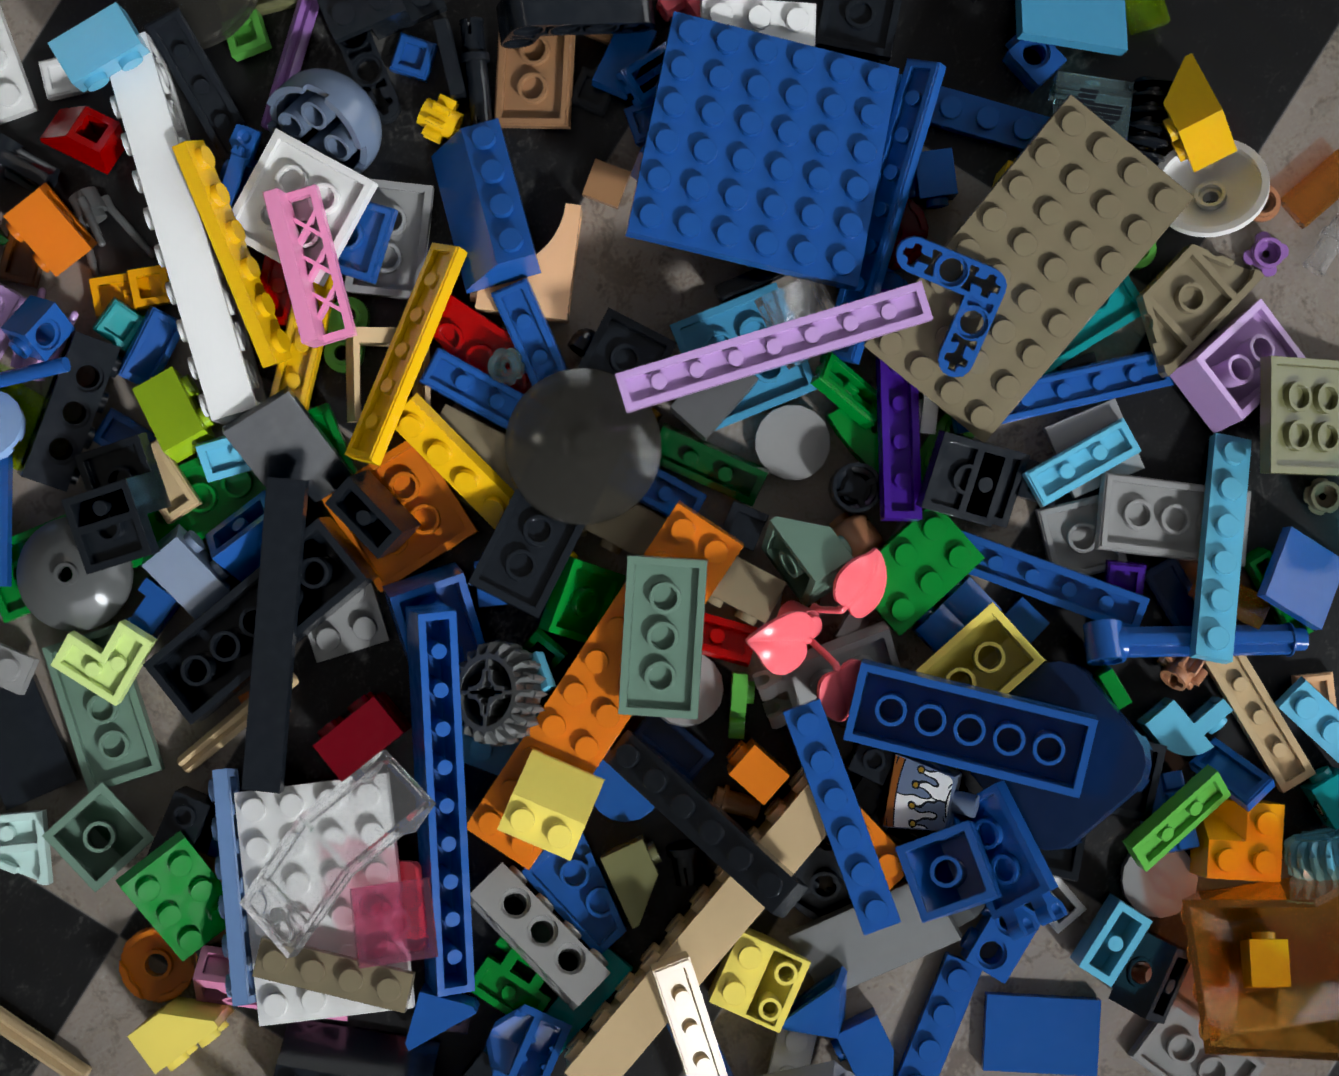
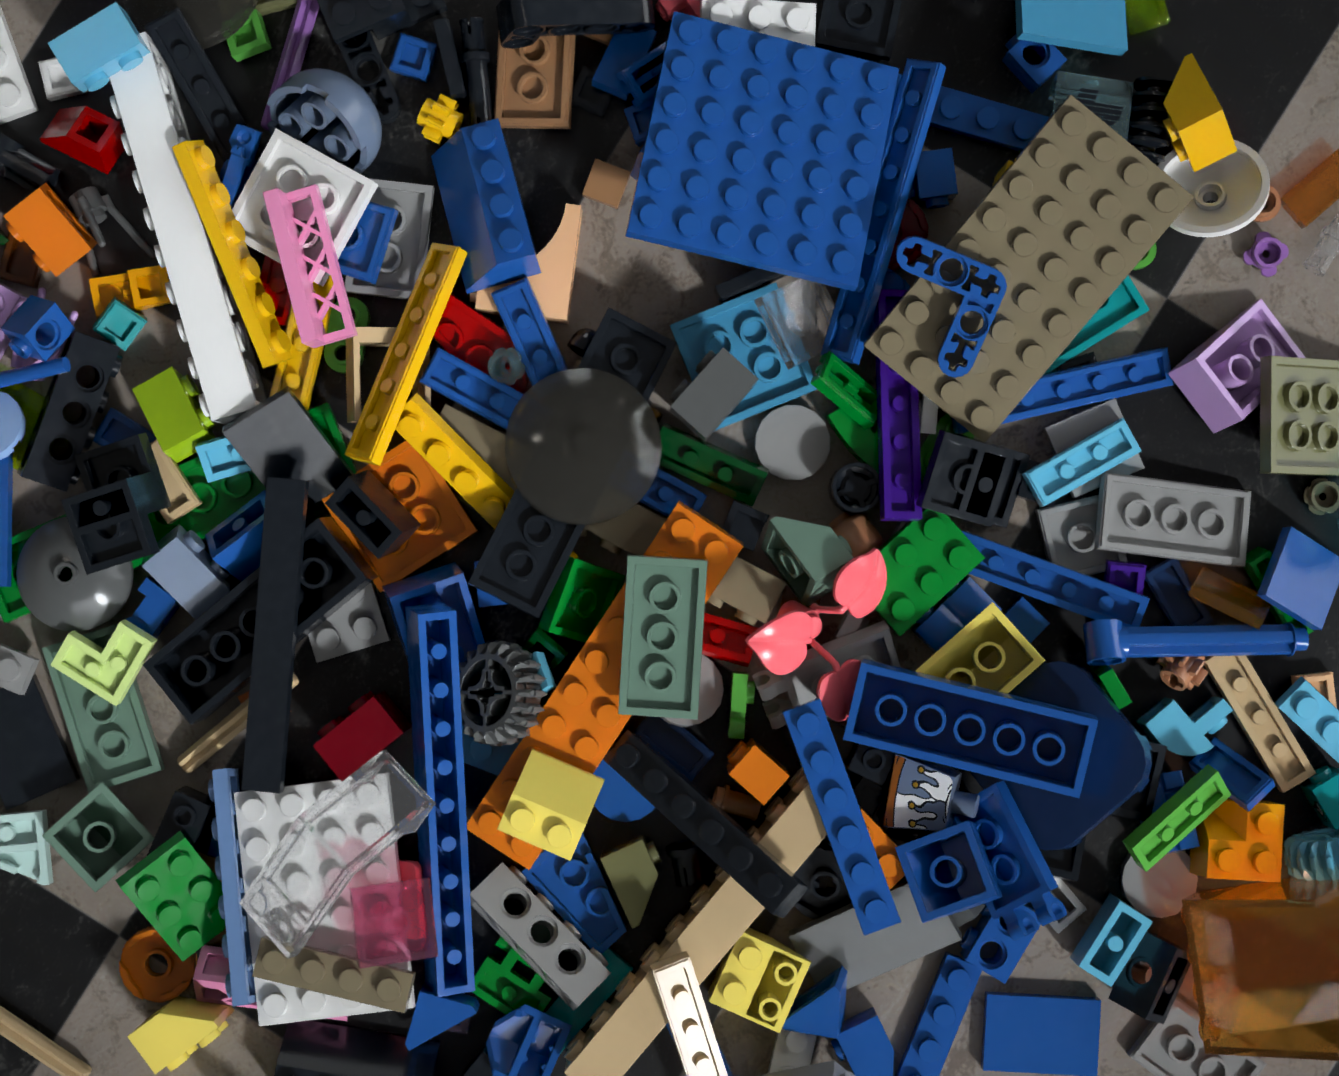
blue tile [117,305,180,385] -> none
lavender plate [615,281,933,414] -> none
dark tan wing [1136,244,1265,378] -> none
medium azure plate [1189,433,1252,664] -> none
yellow brick [1240,932,1291,988] -> none

